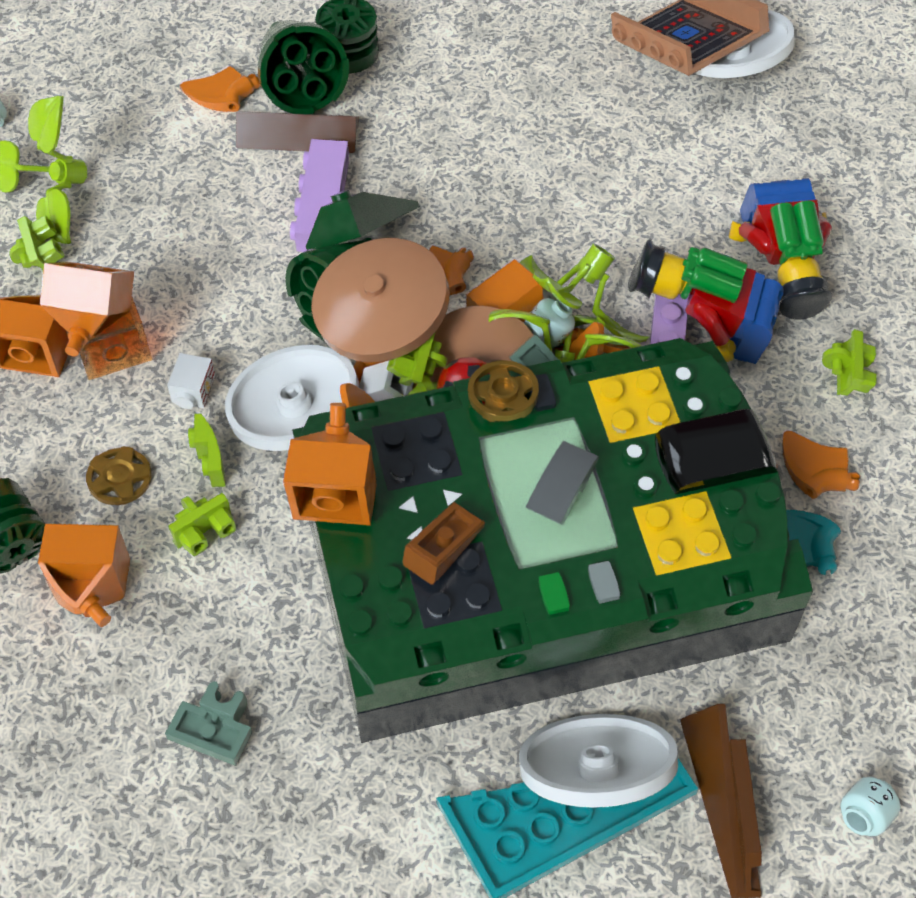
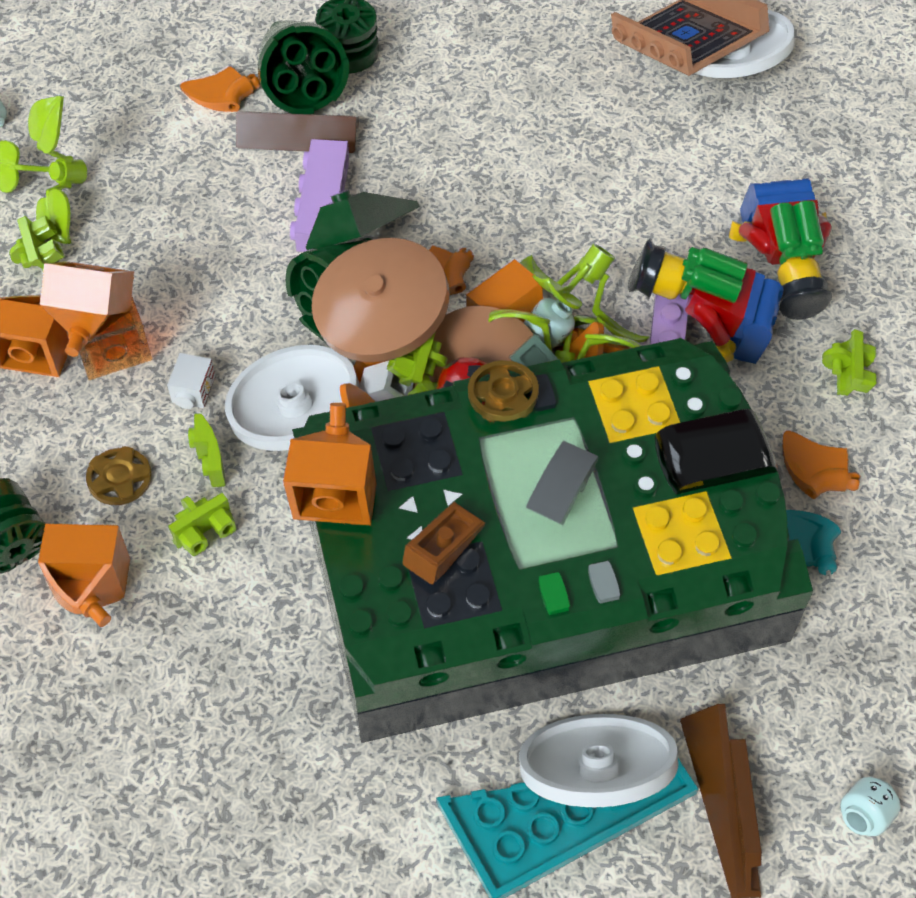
sand green plate [165,681,252,766] -> none

